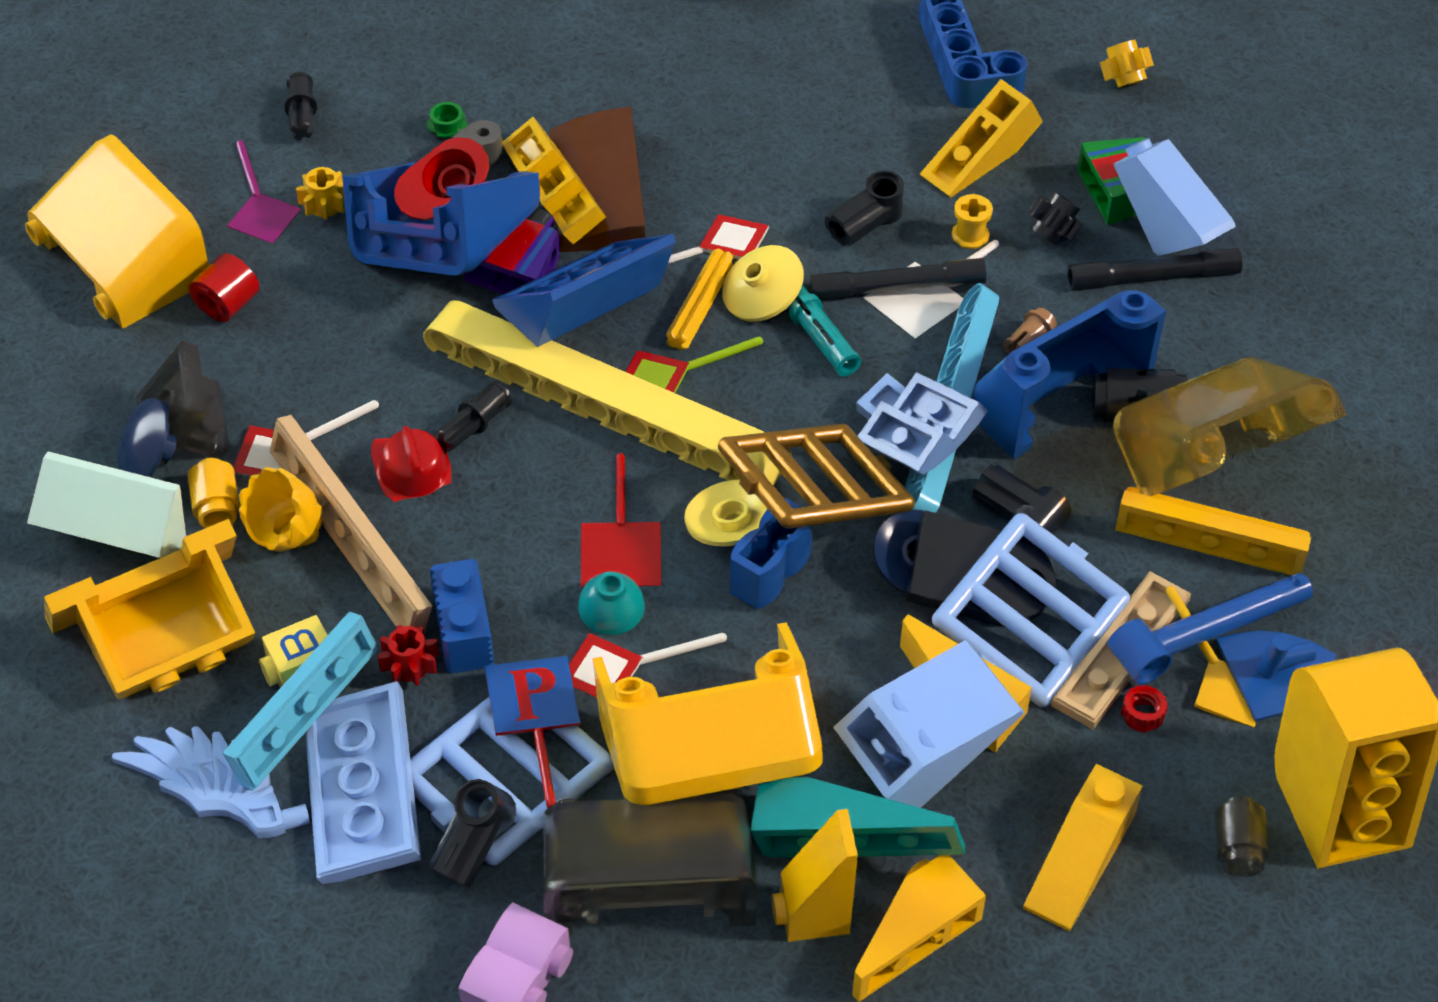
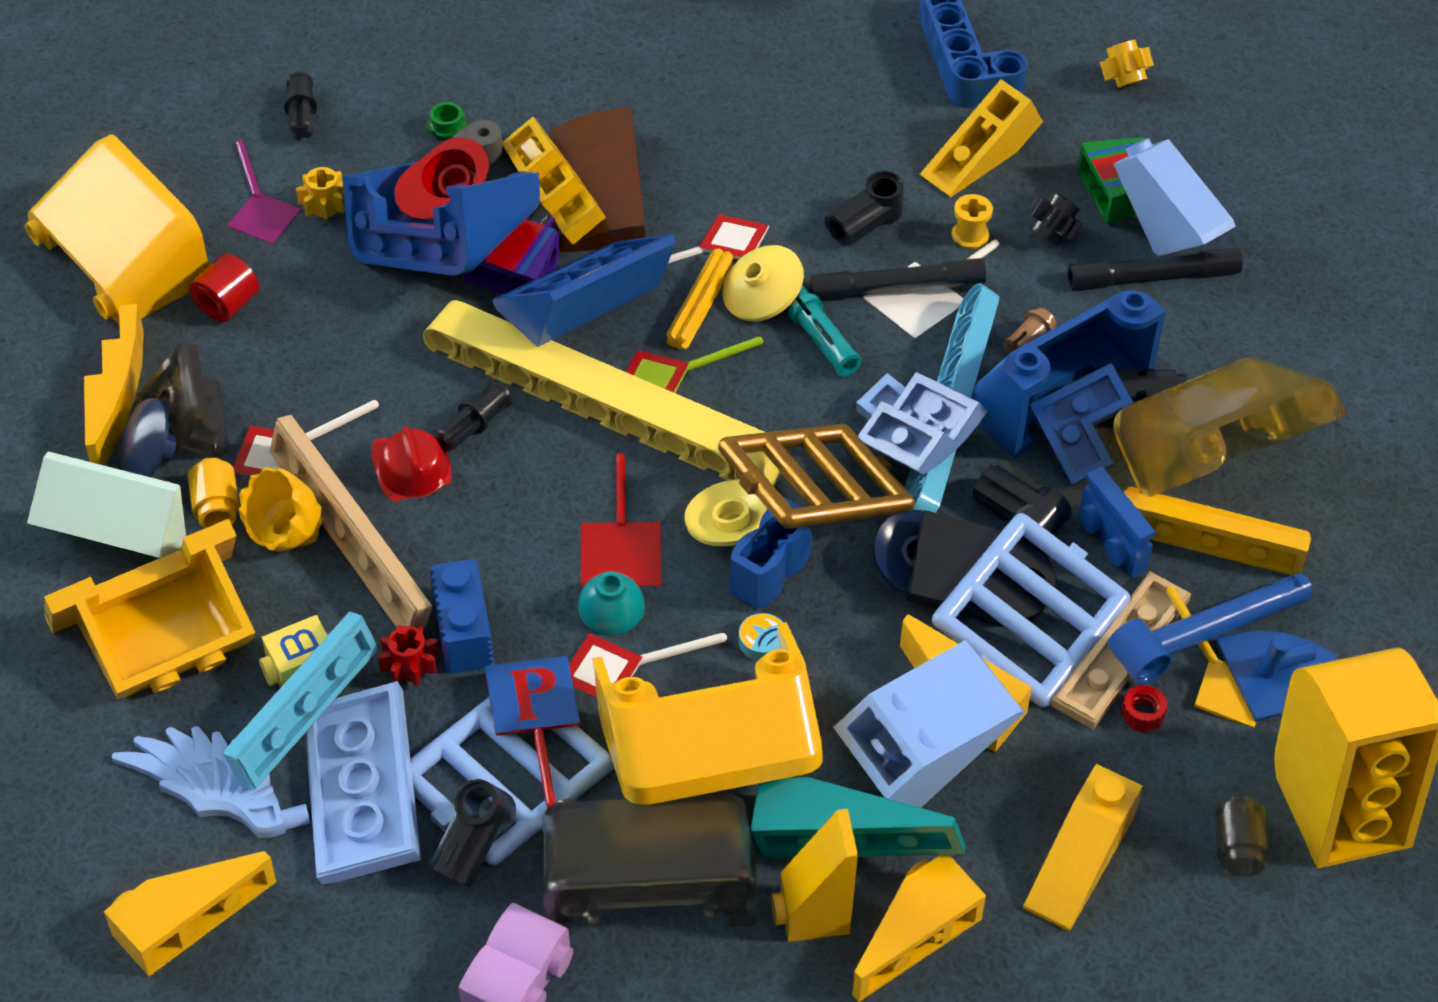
none -> yellow slope [84,304,144,466]
none -> yellow slope [104,851,277,976]
none -> tile [739,613,783,661]
none -> blue plate [1029,363,1133,487]
none -> blue plate [1078,466,1156,578]

